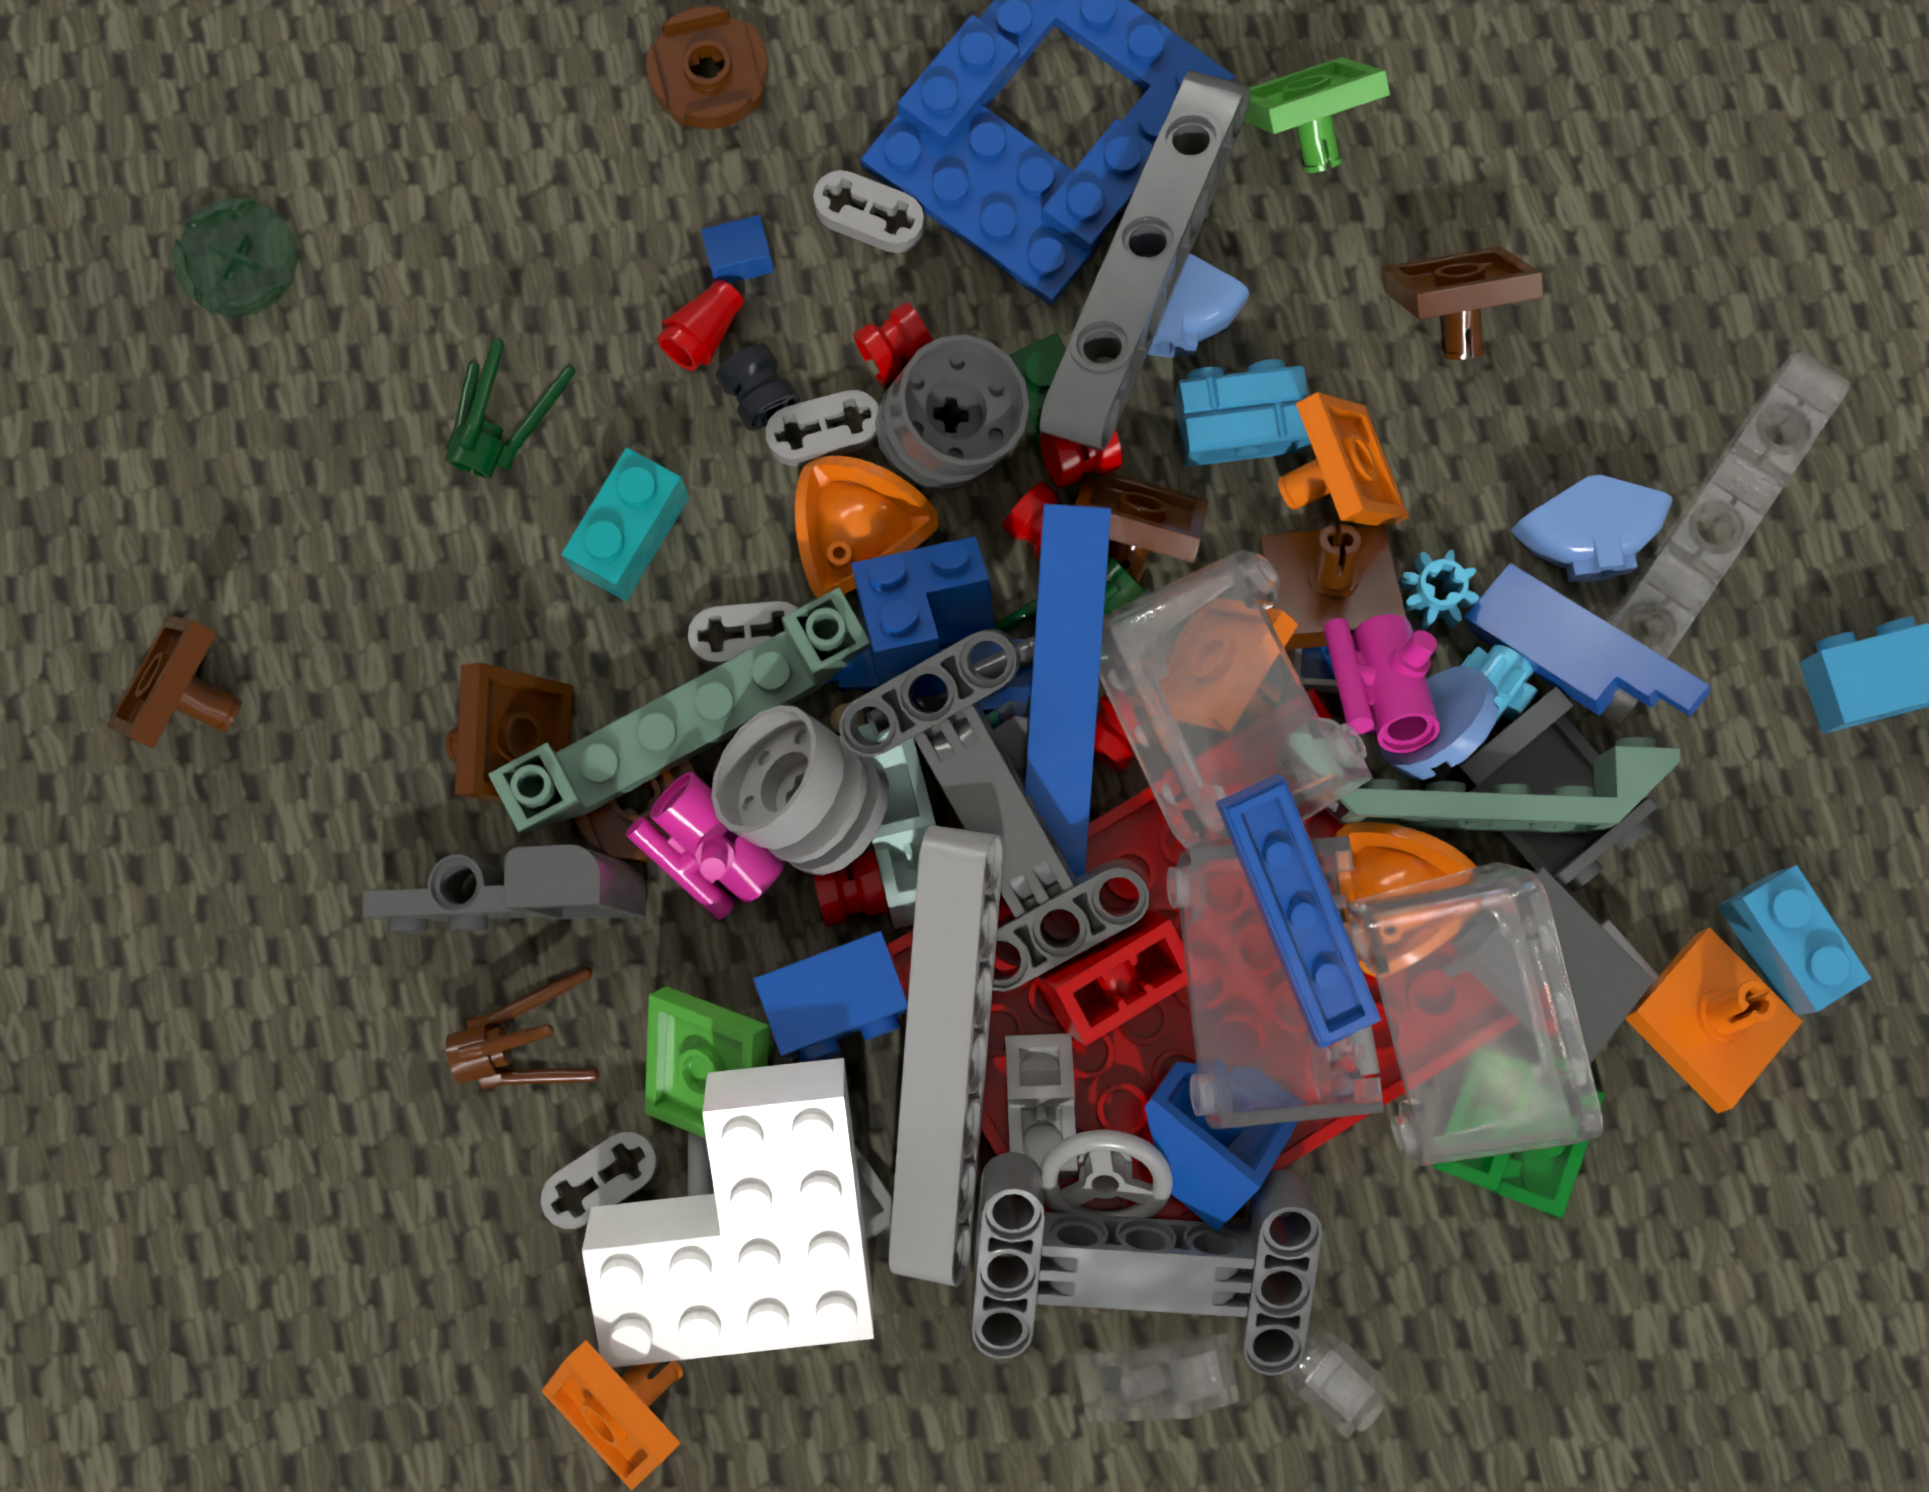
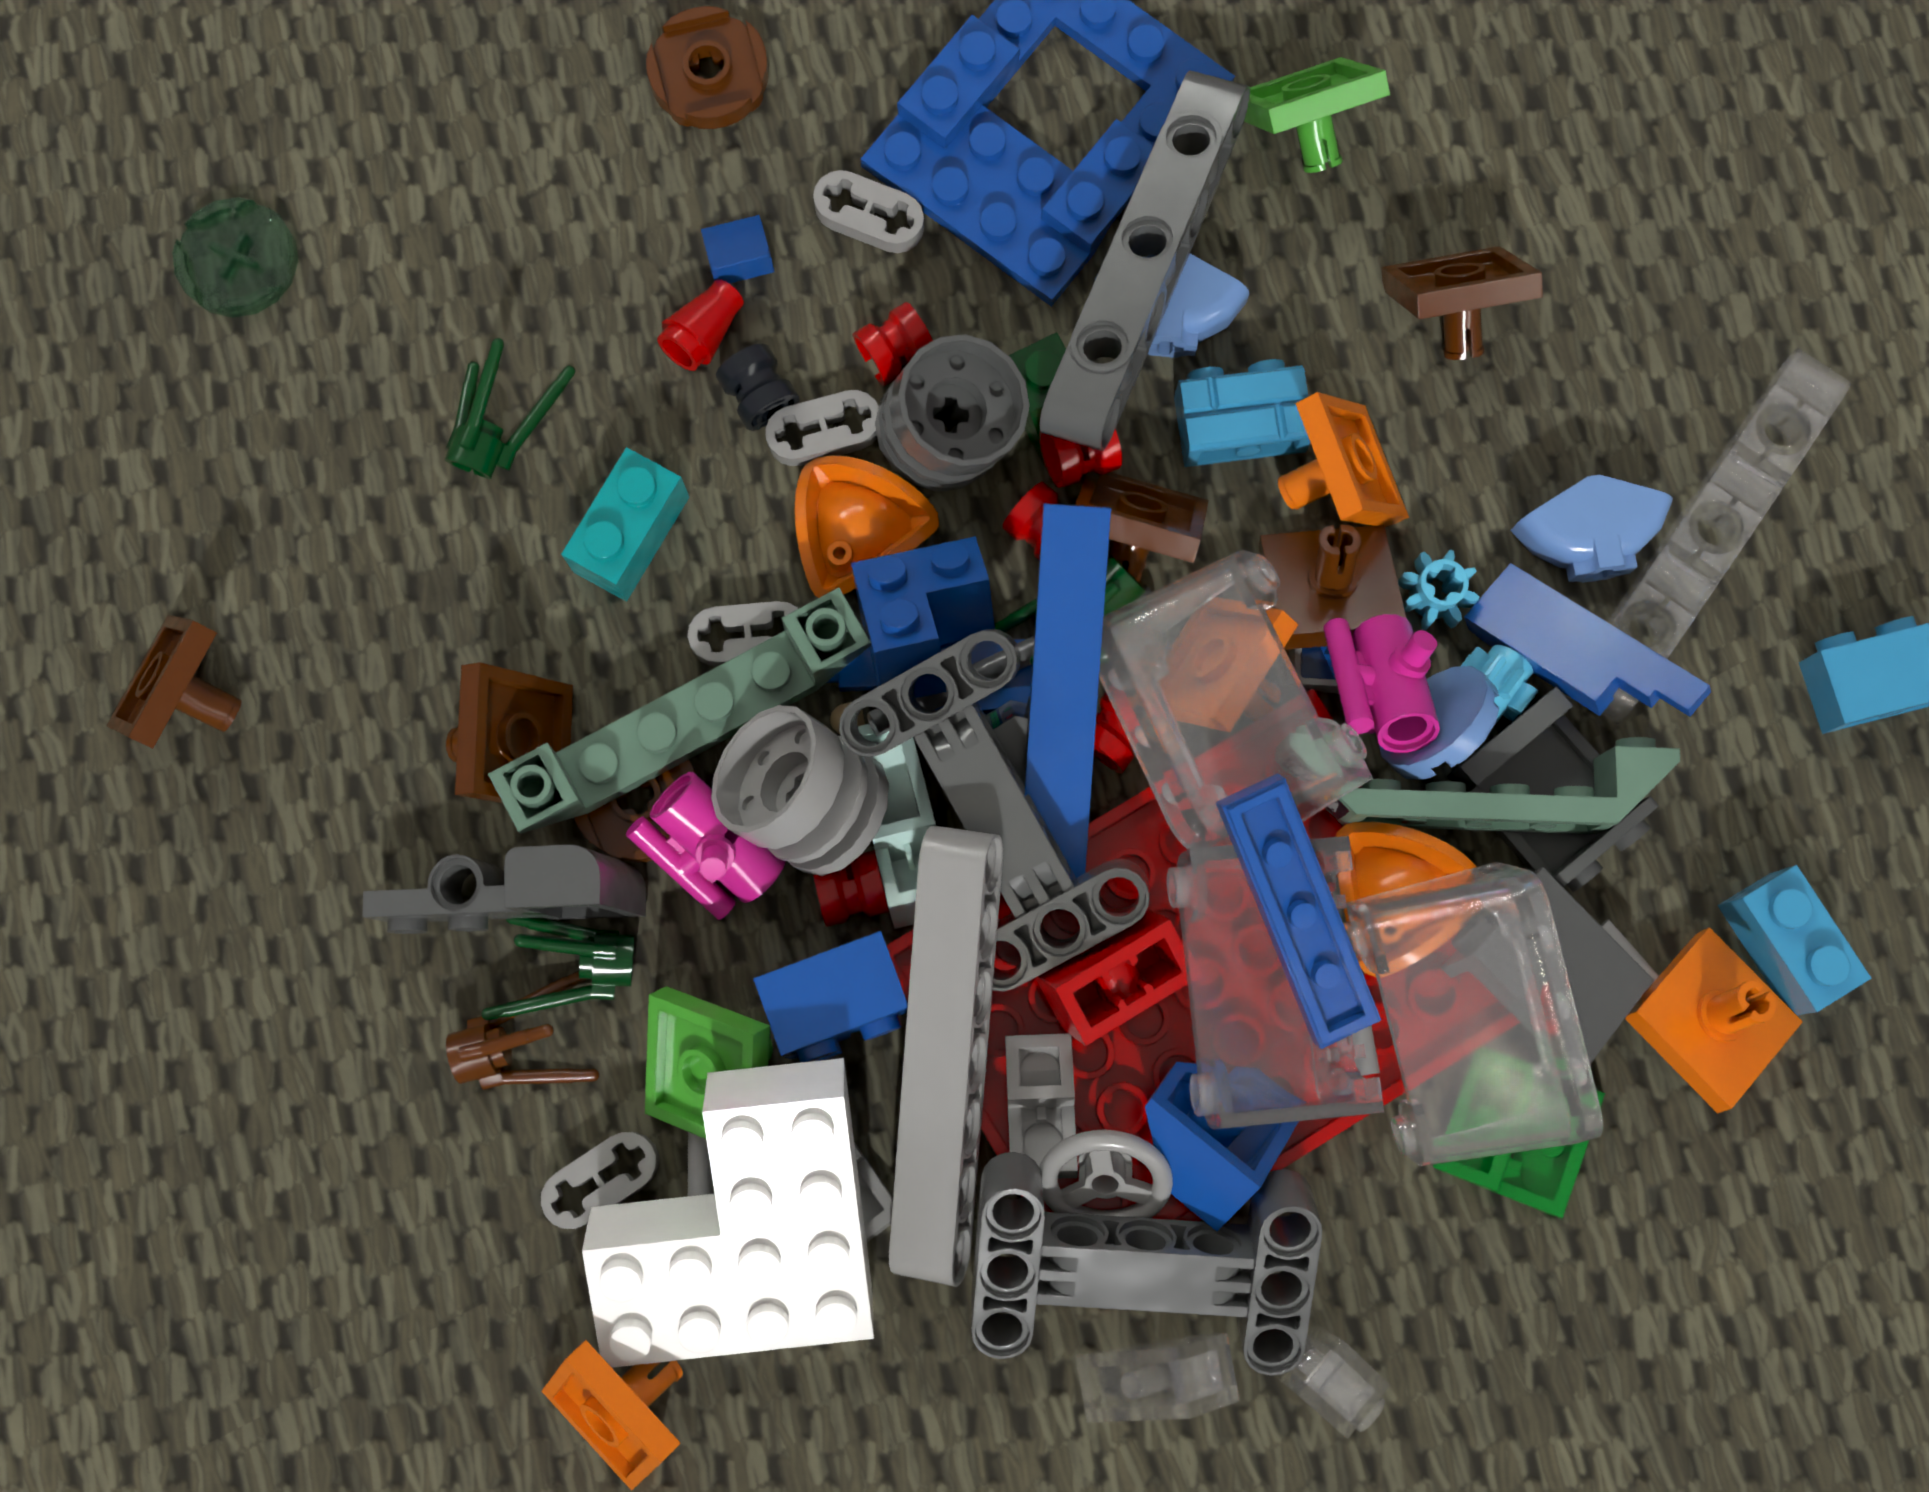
none -> dark green plant [481,917,634,1020]

